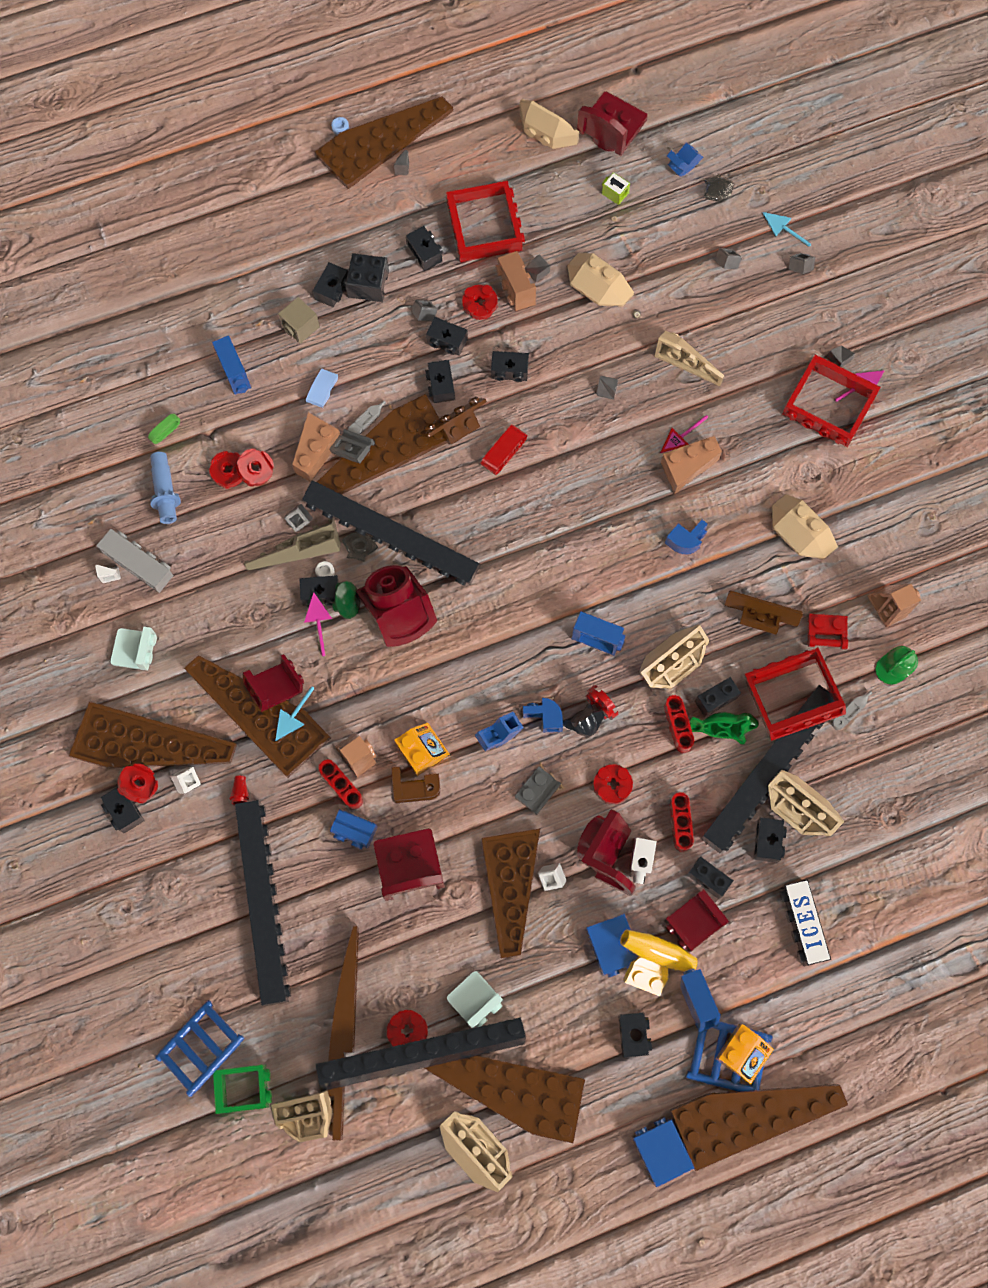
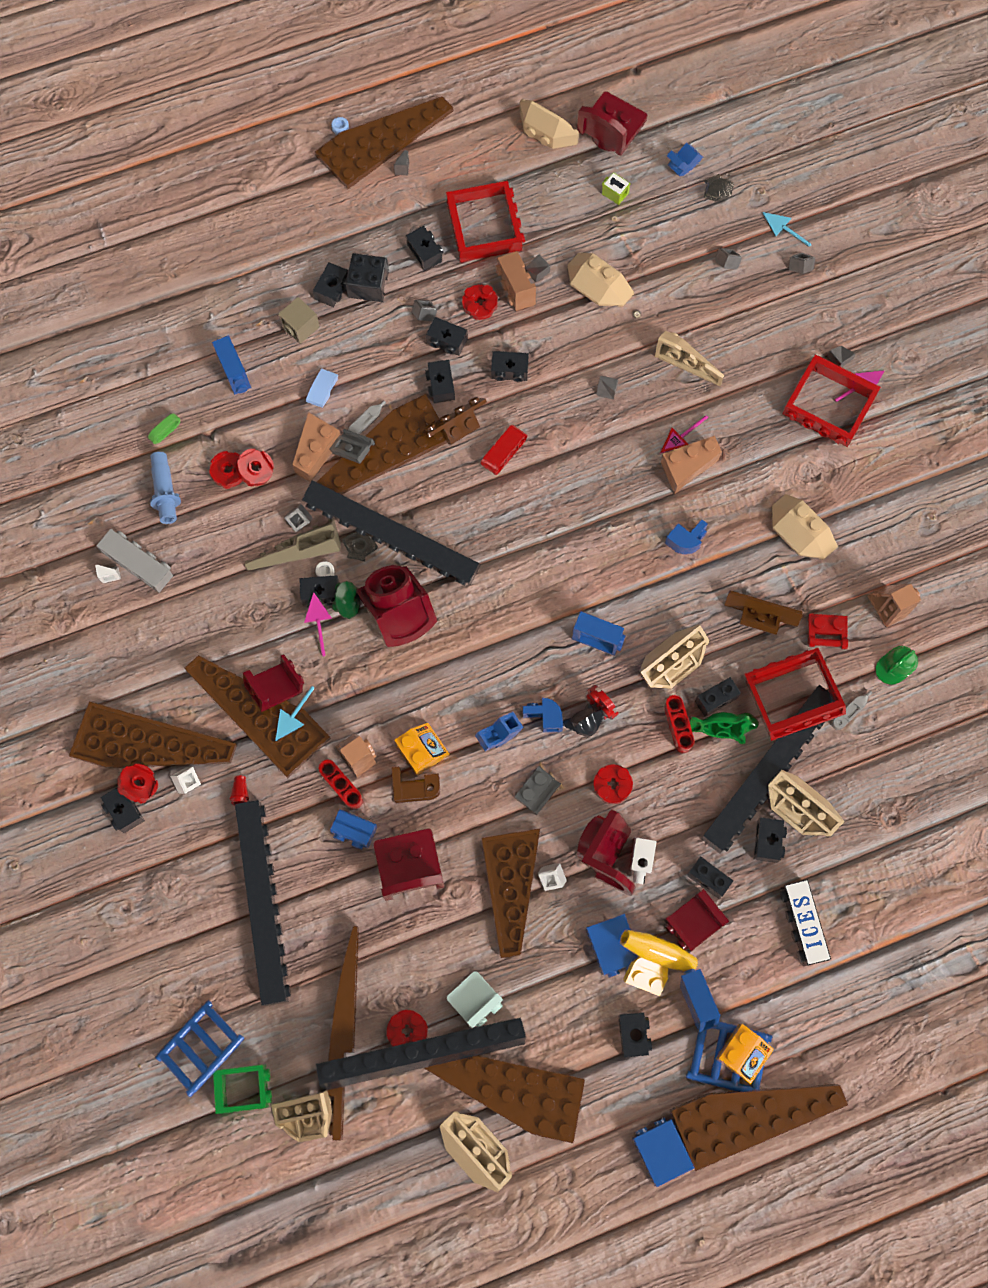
light aqua bracket [110,627,157,671] -> none
red beam [670,792,694,852] -> none

